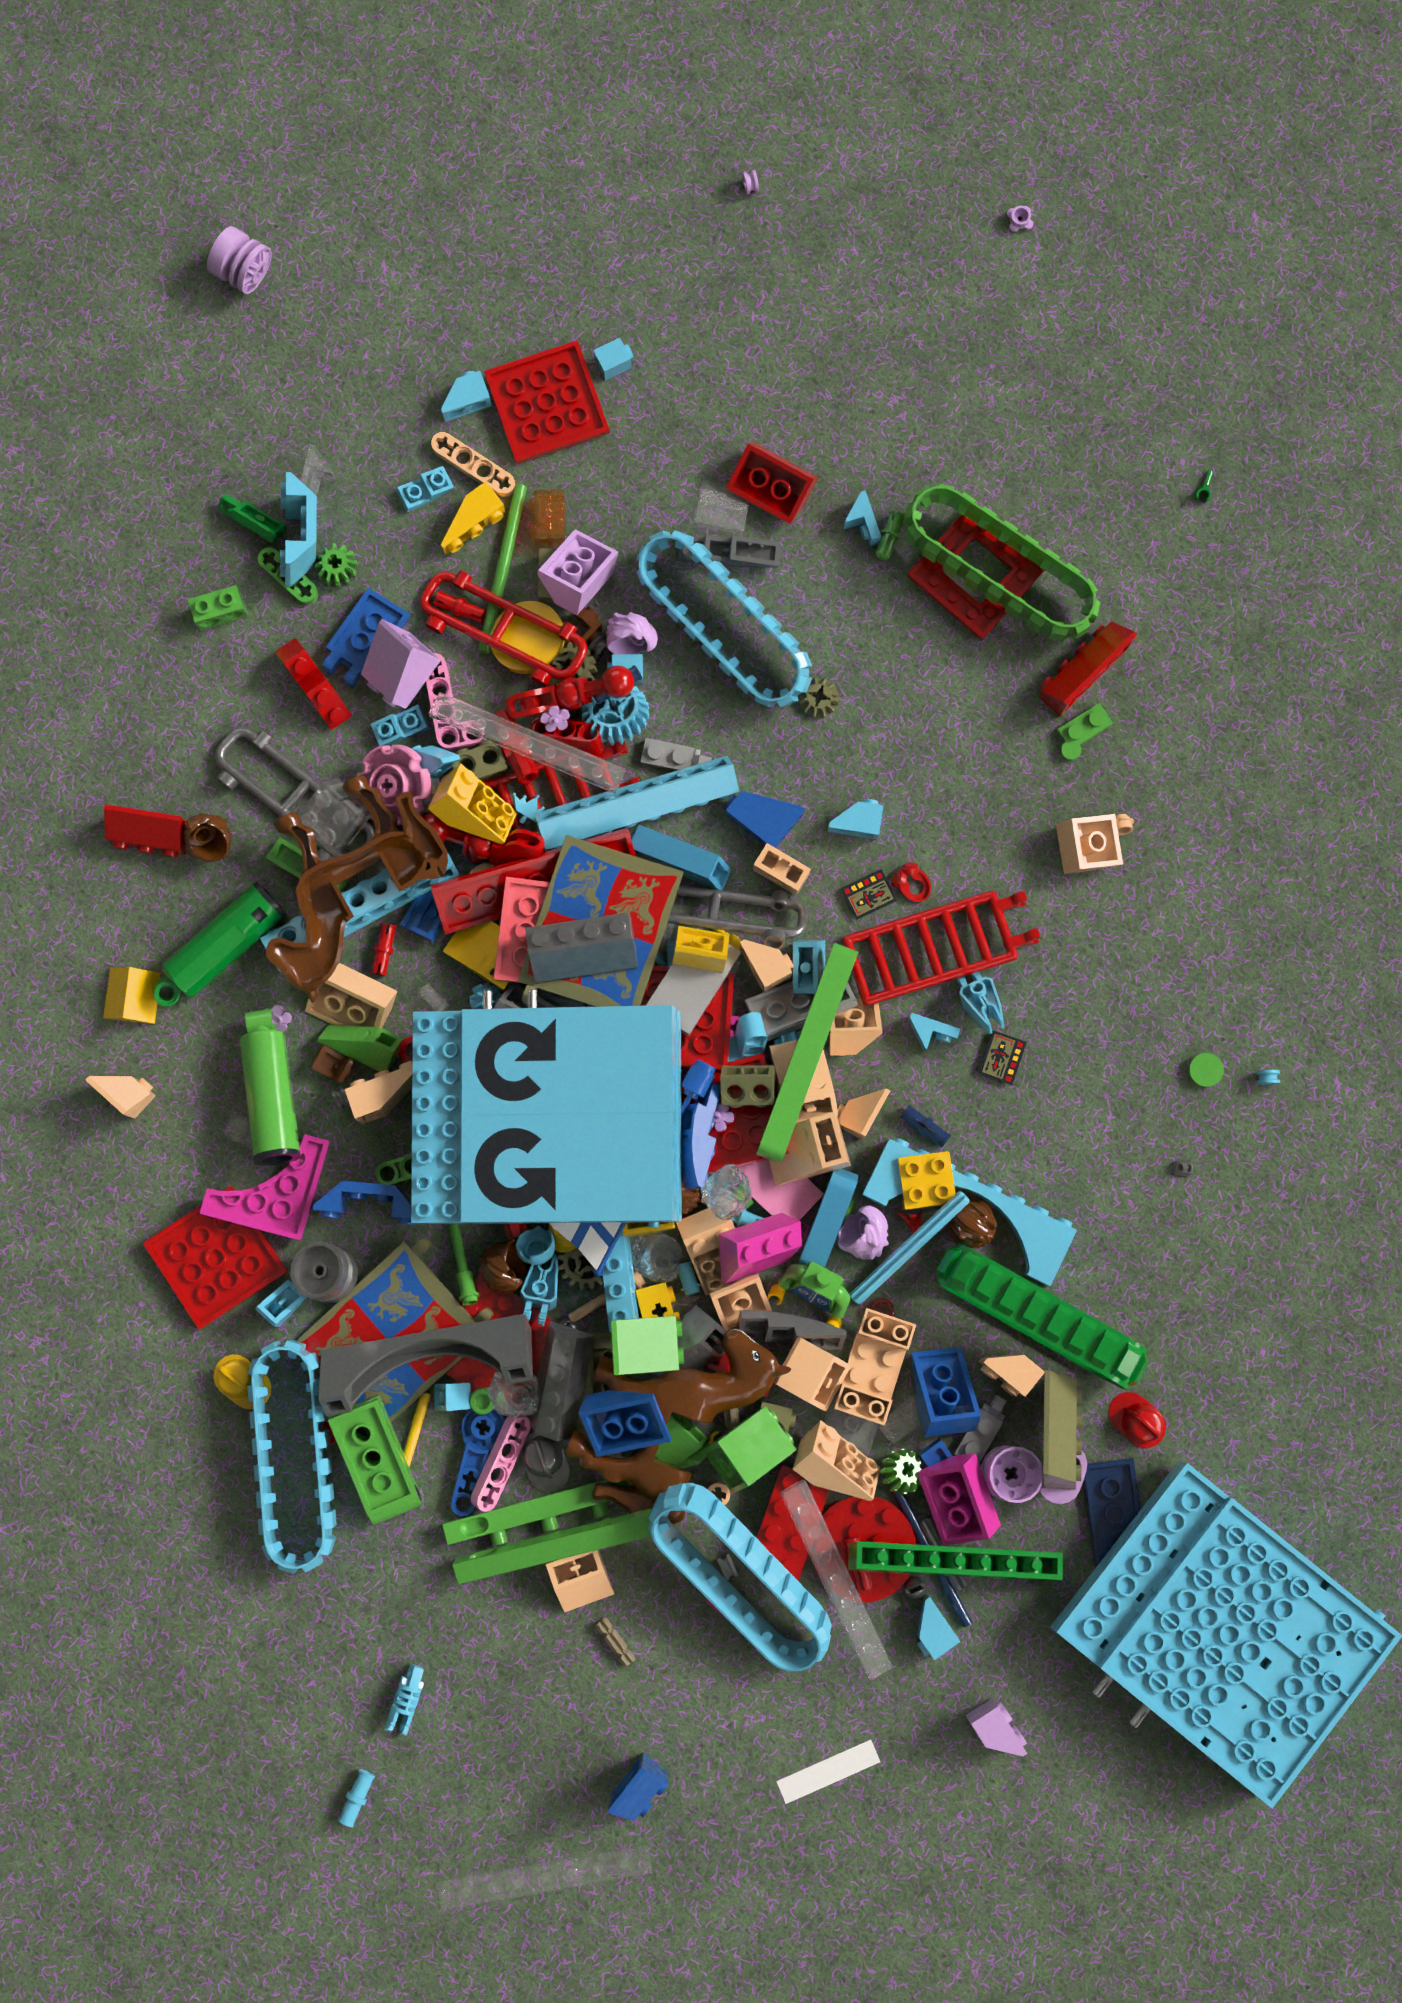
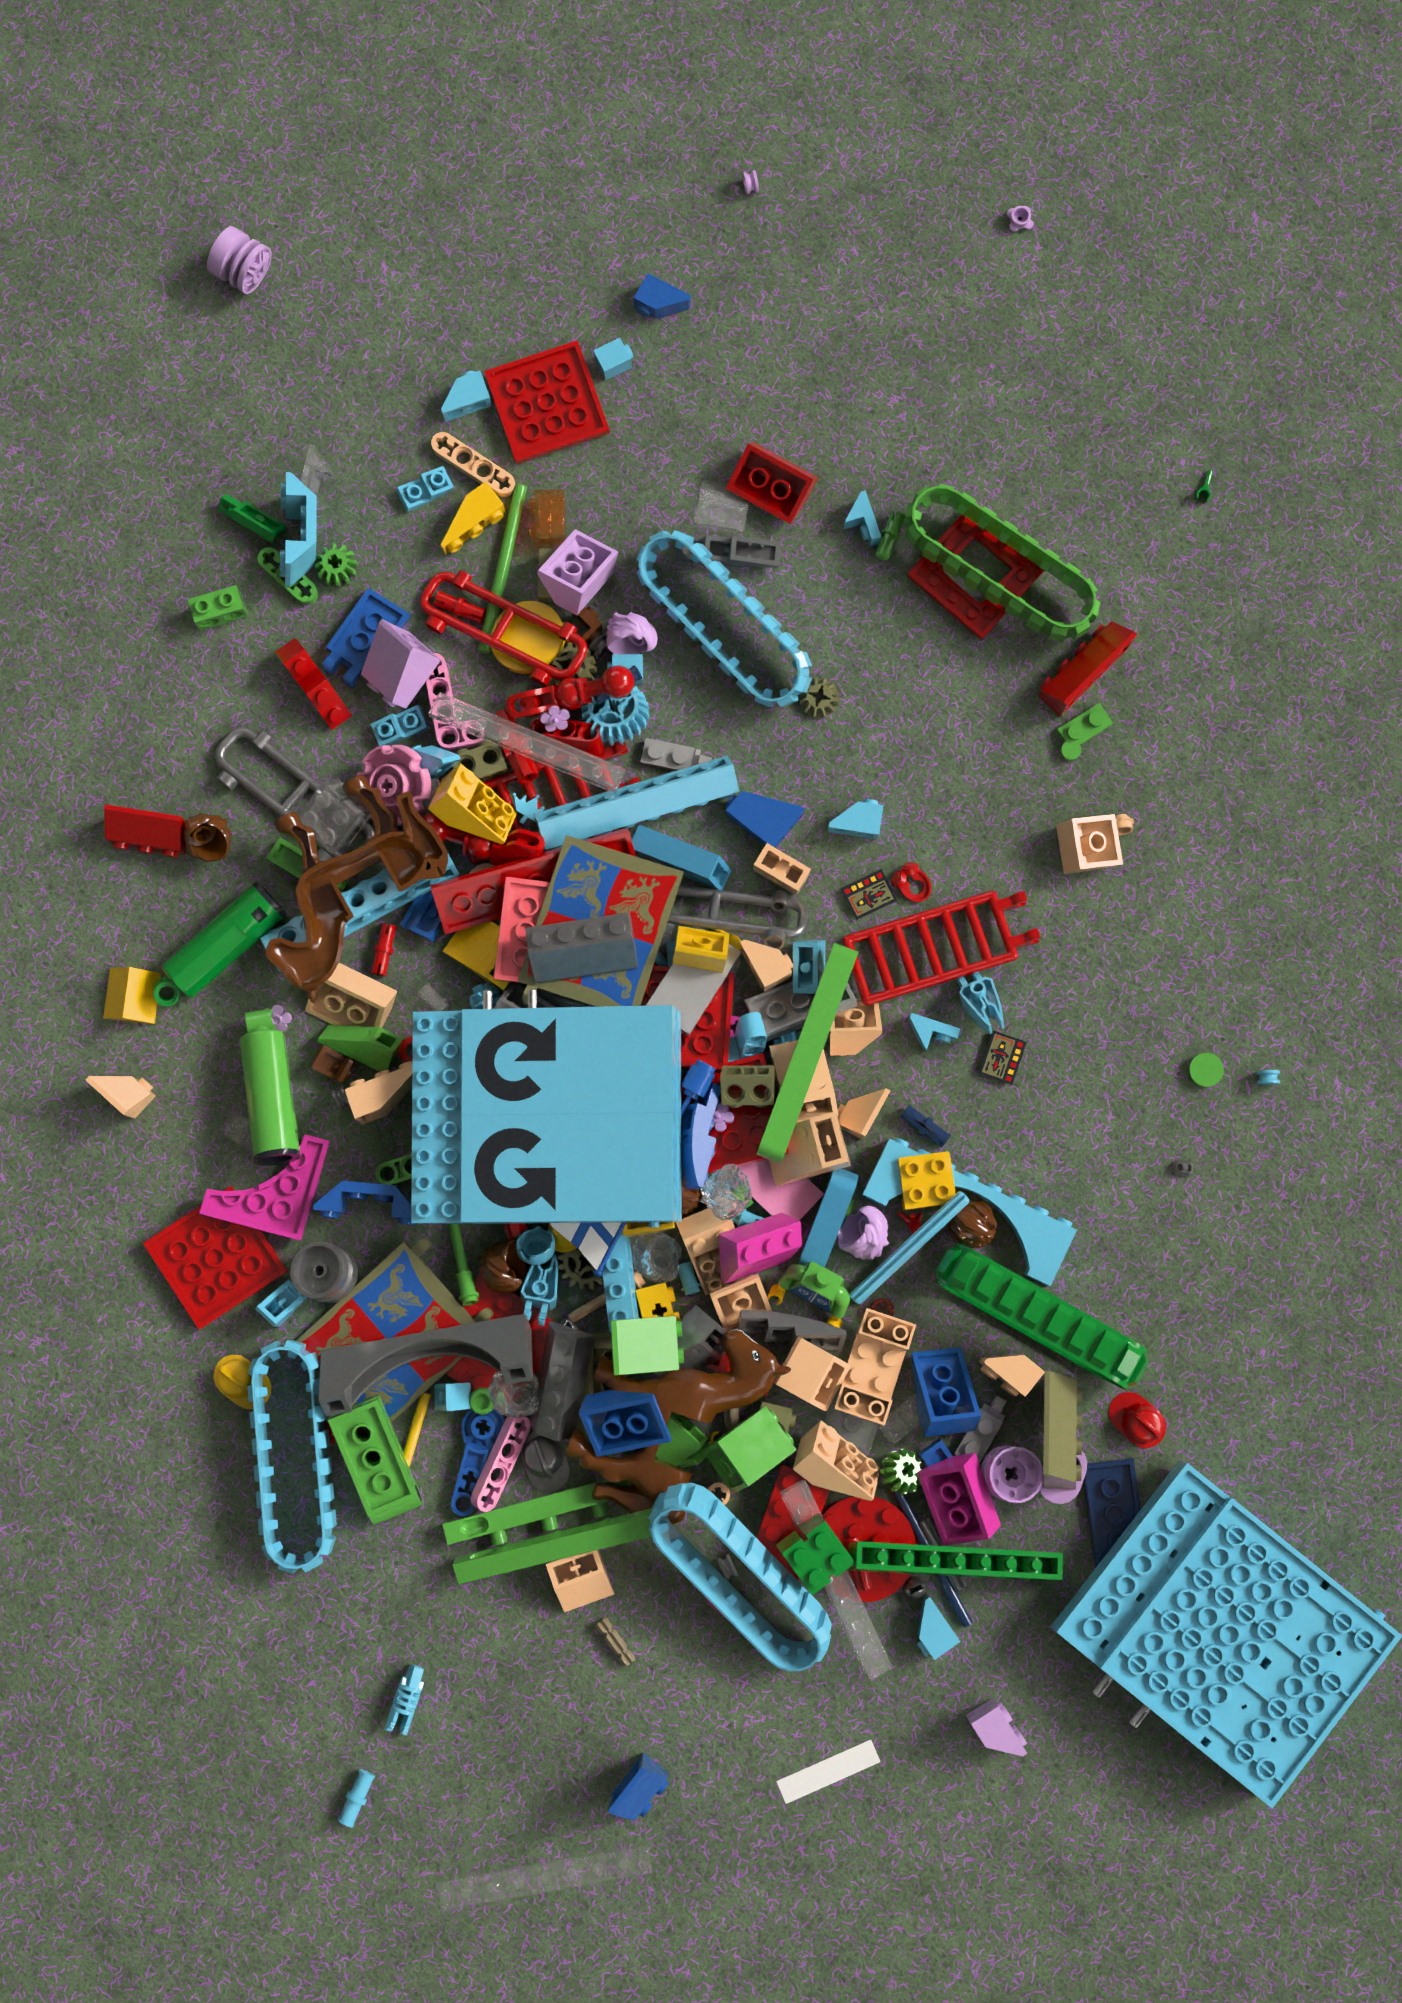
none -> blue slope [634,273,691,319]
none -> green piece [776,1513,855,1596]

